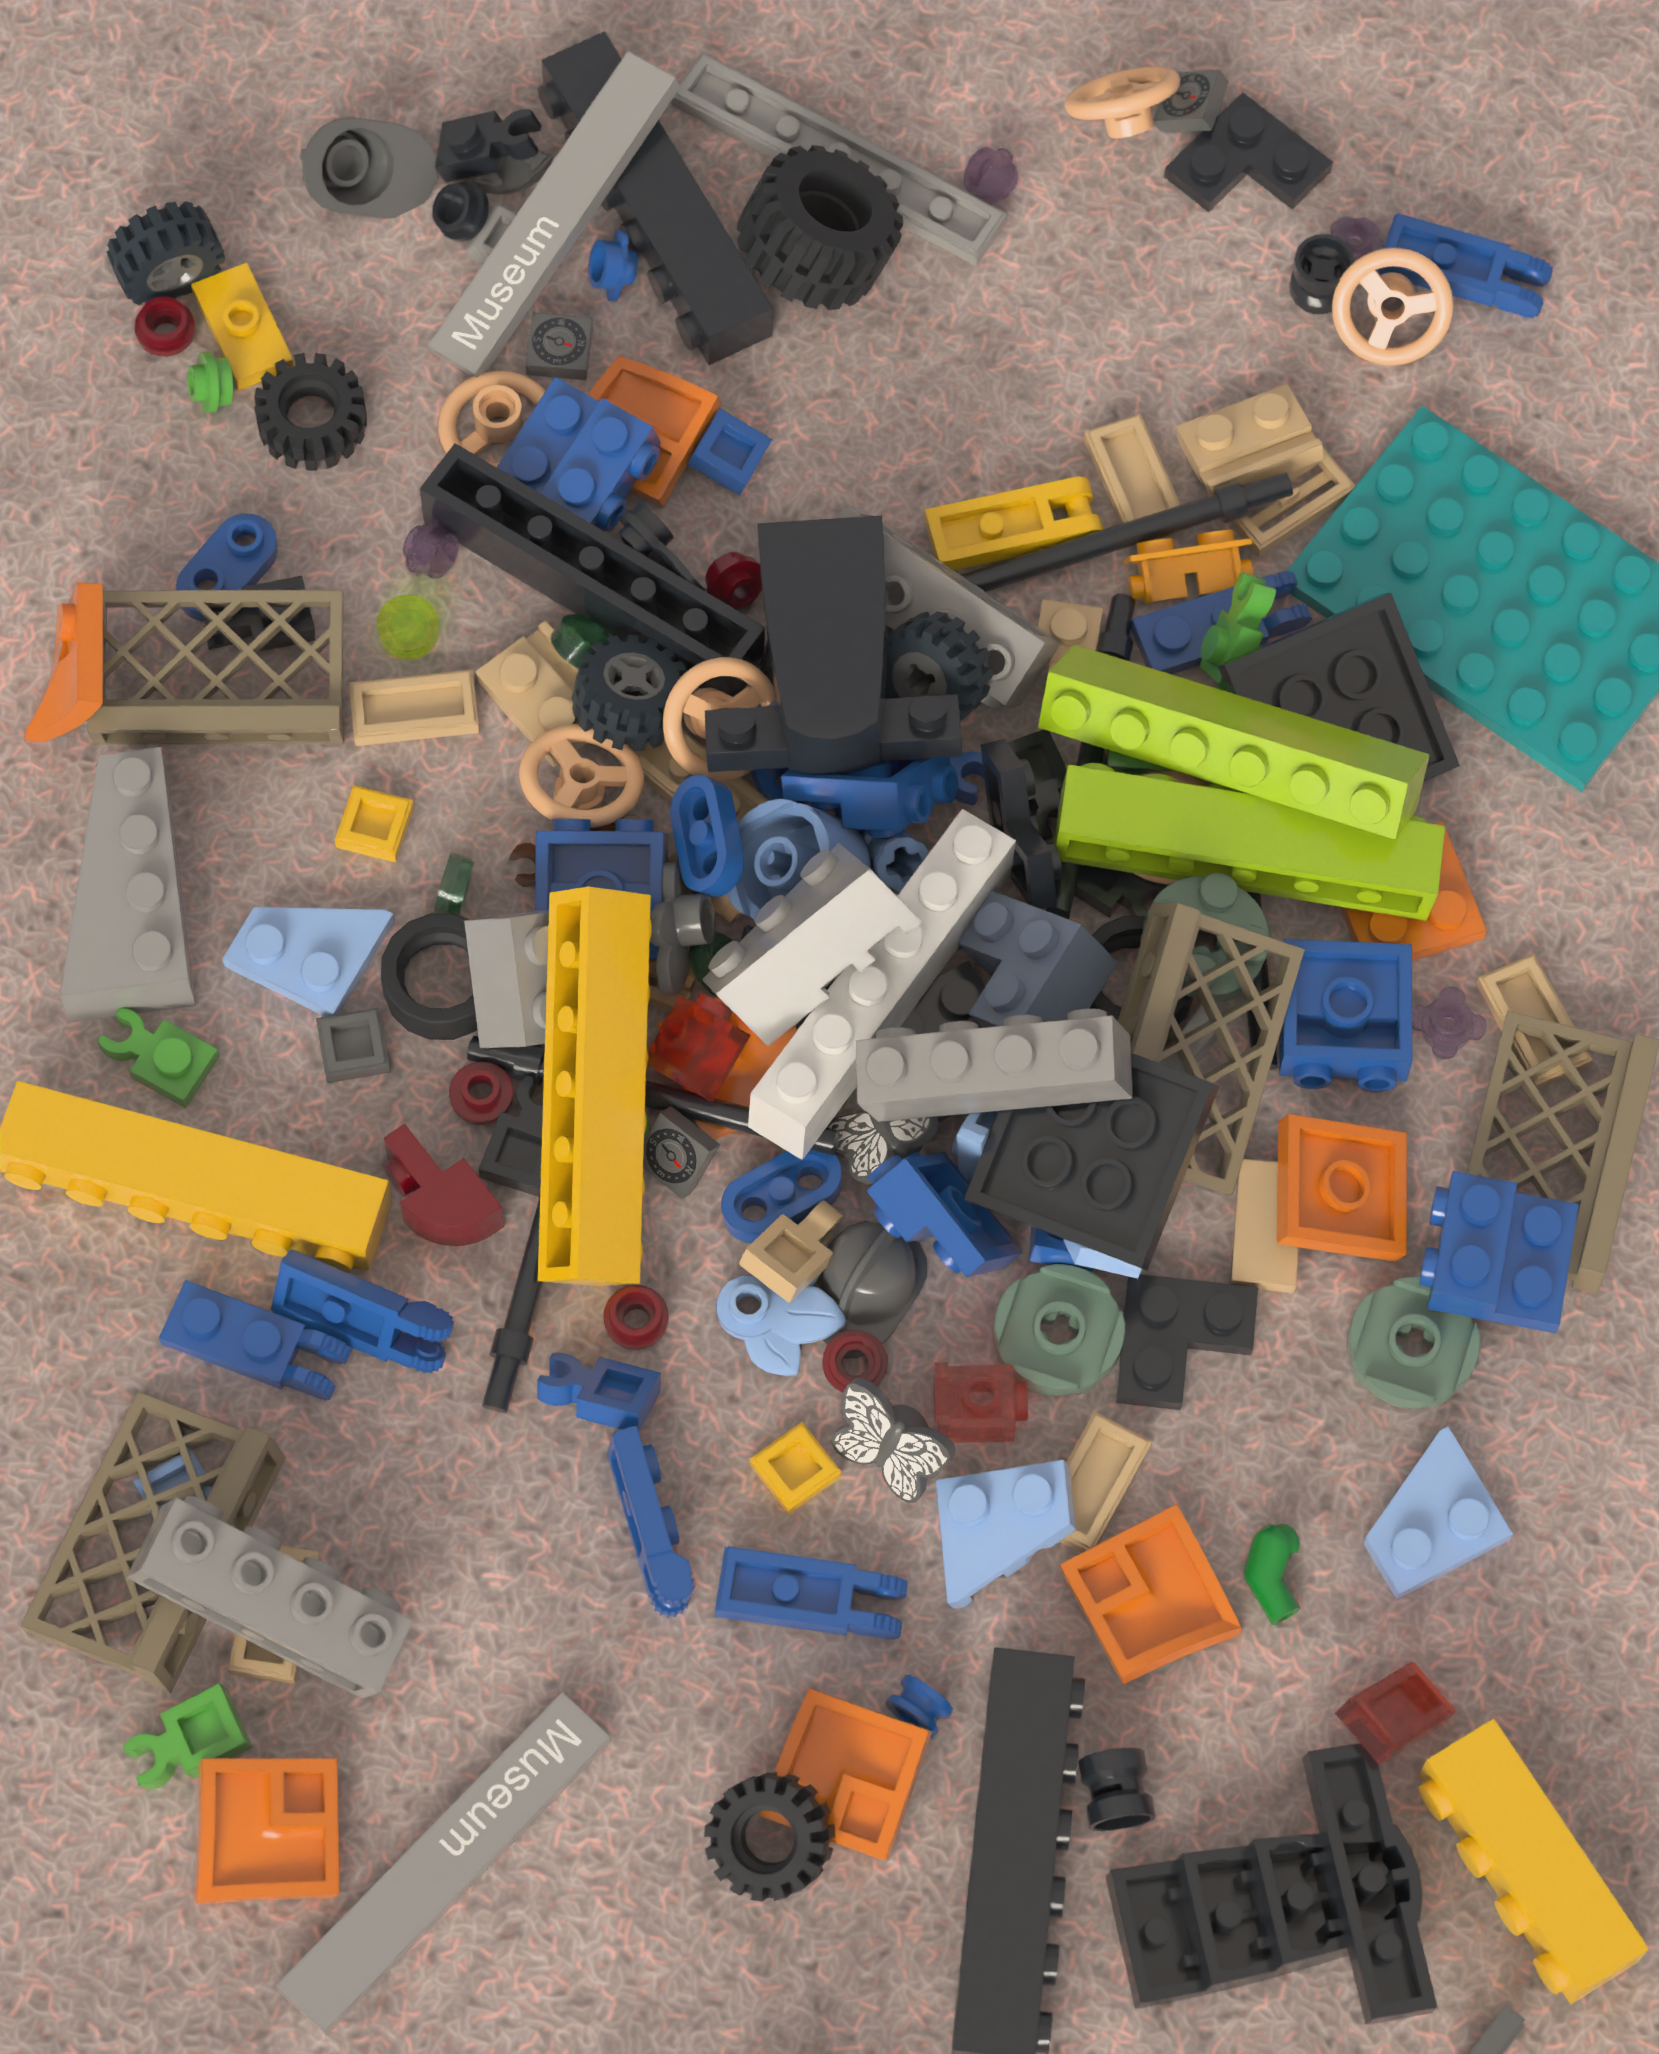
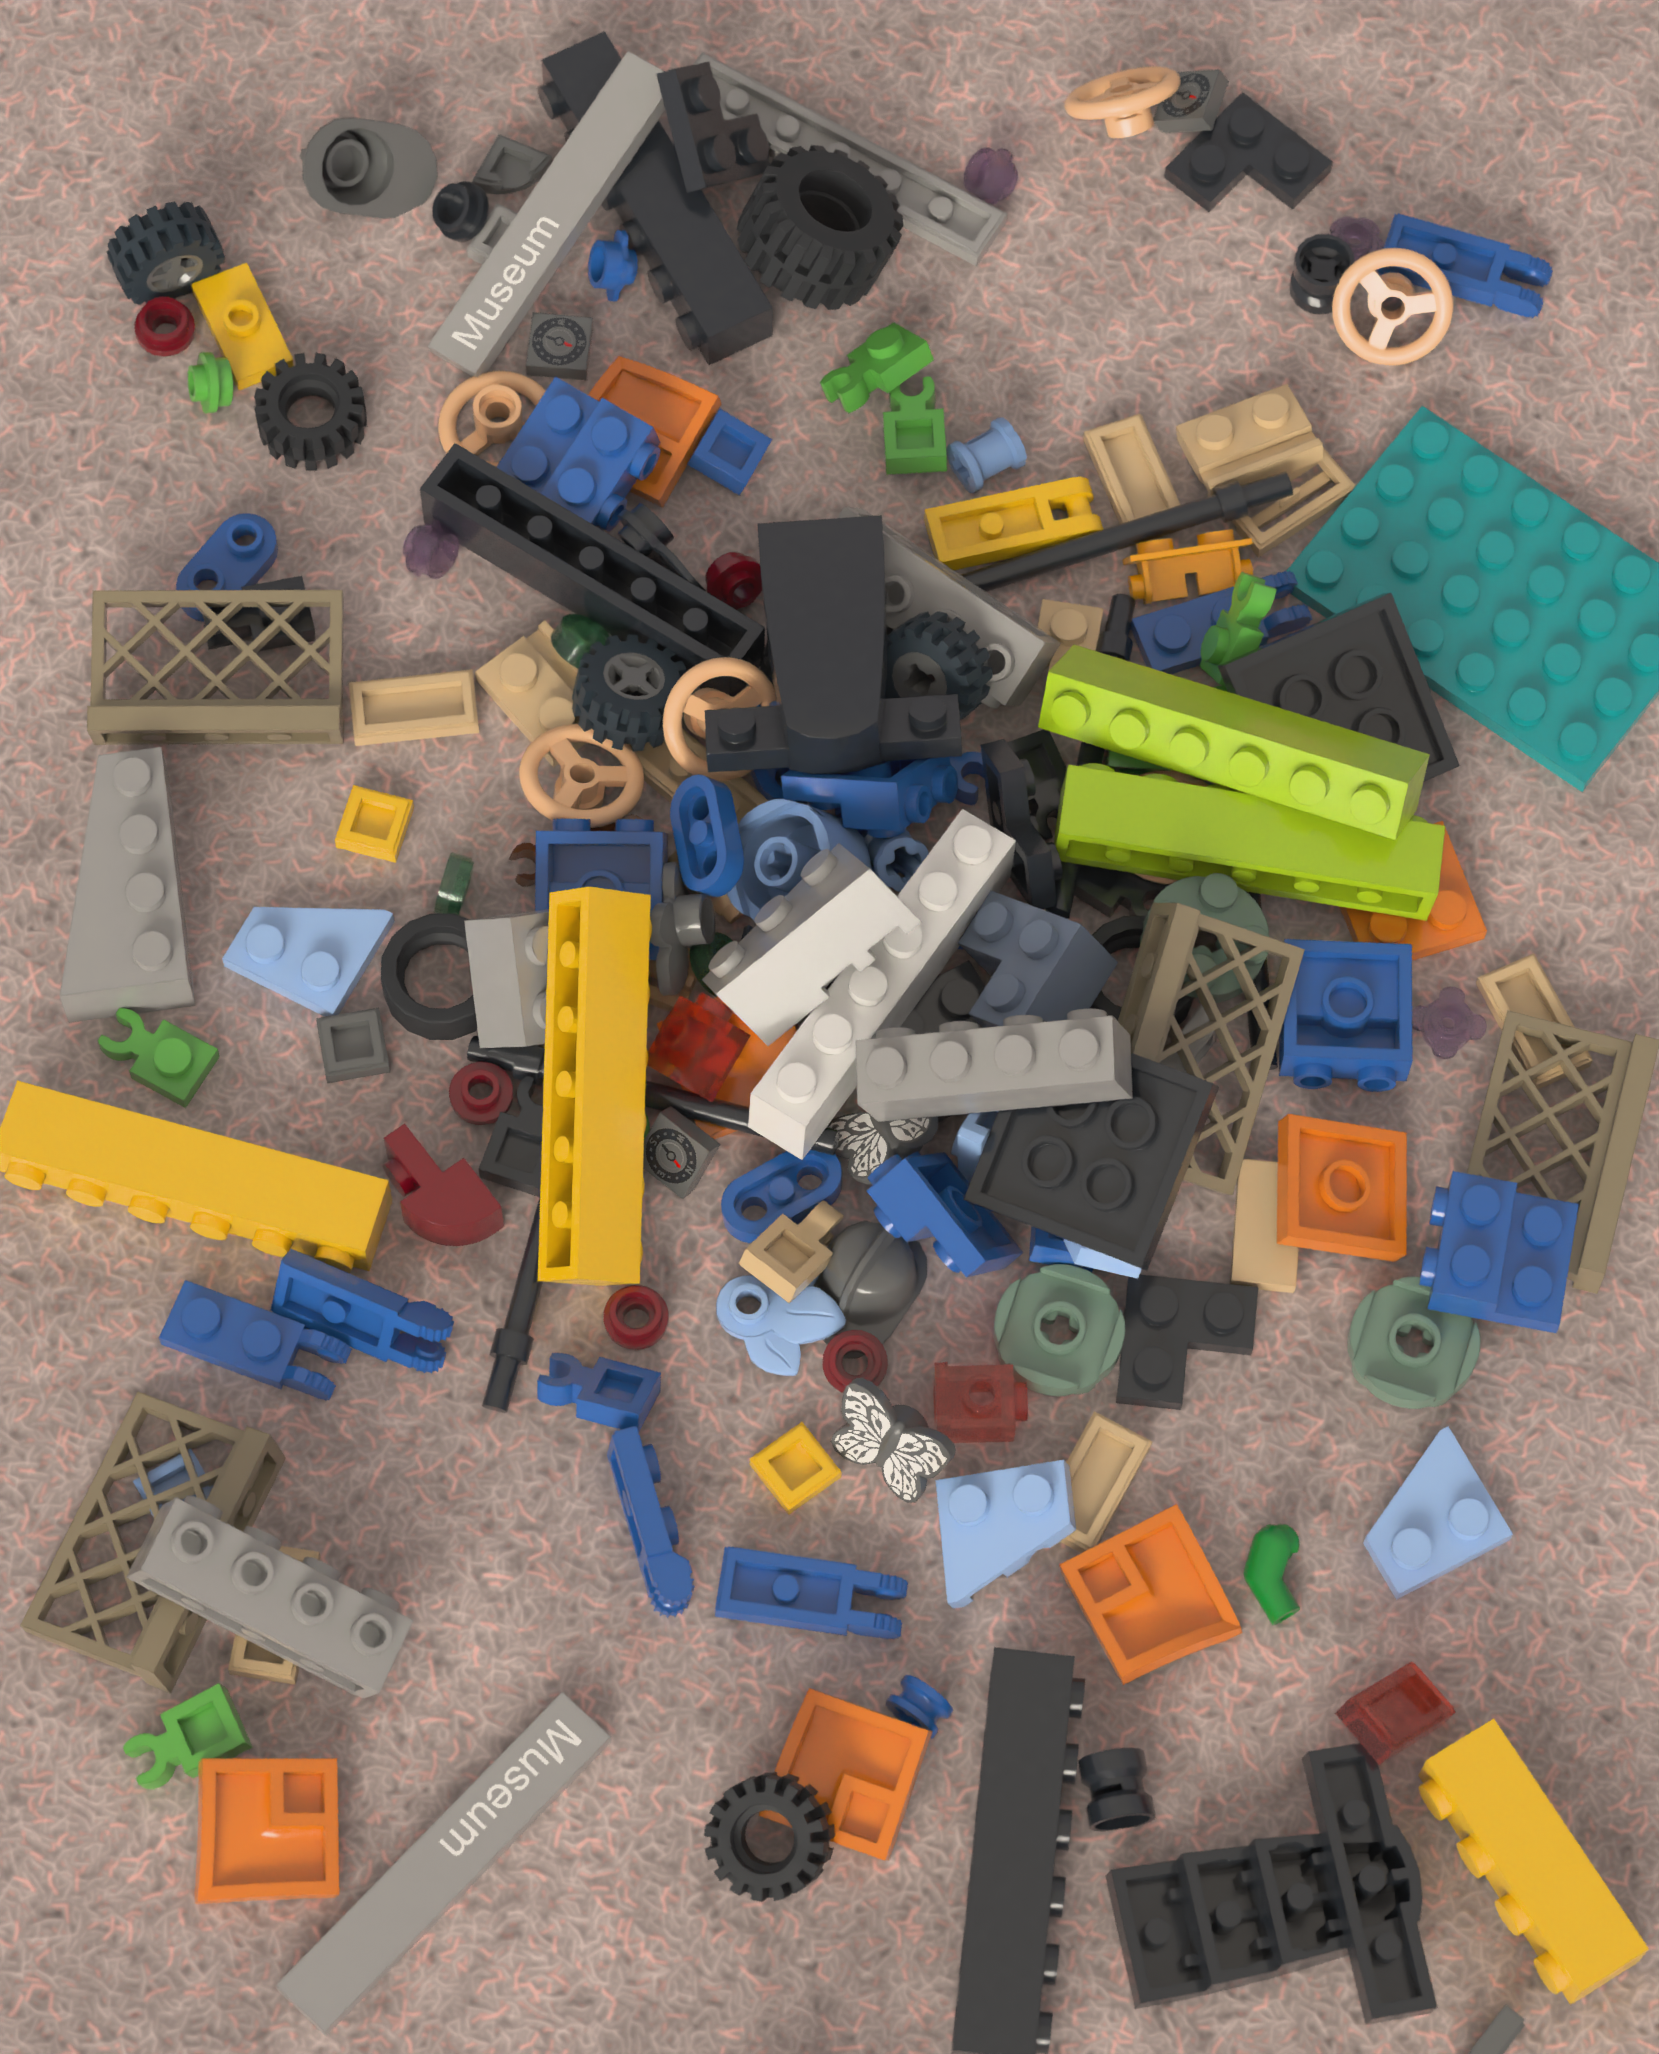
orange plate [25,582,103,742] -> none
clear neon green tile [377,595,440,660] -> none
black plate [435,109,542,183] -> none
none -> black plate [656,62,770,193]
none -> bright green plate [820,322,934,413]
none -> bright green plate [883,376,947,475]
none -> medium blue bush [946,417,1027,494]

